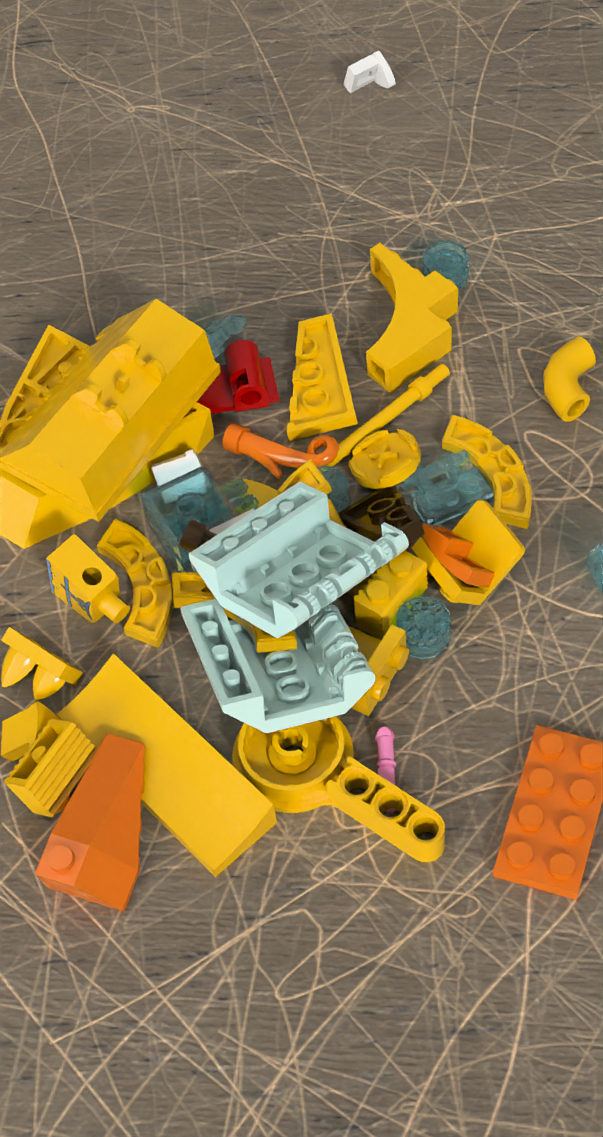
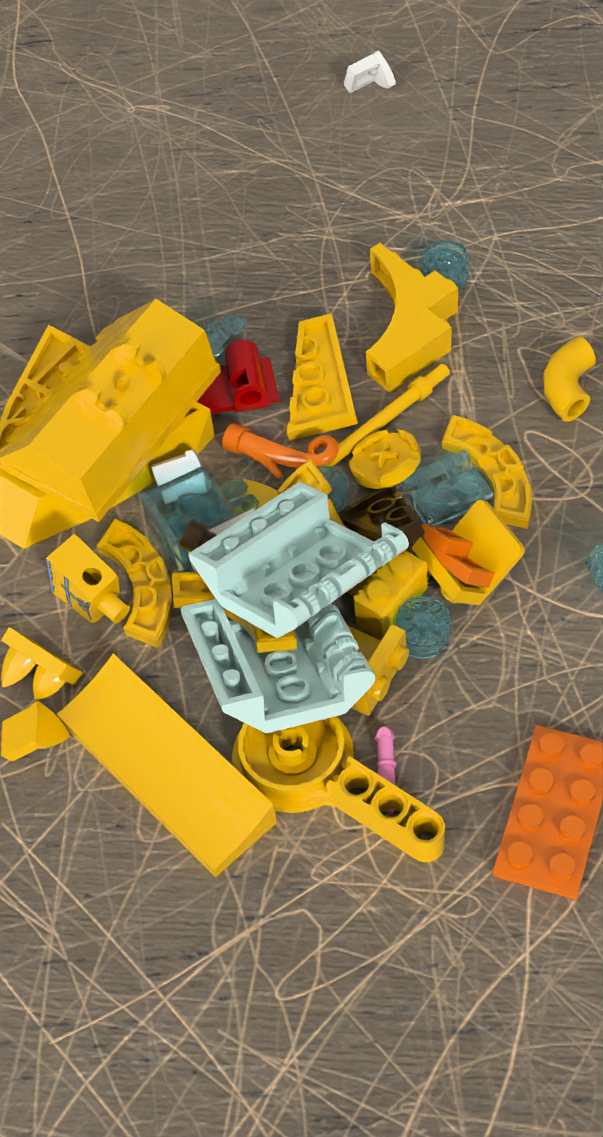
yellow brick [4,719,98,817] -> none
orange wedge [35,733,146,912] -> none

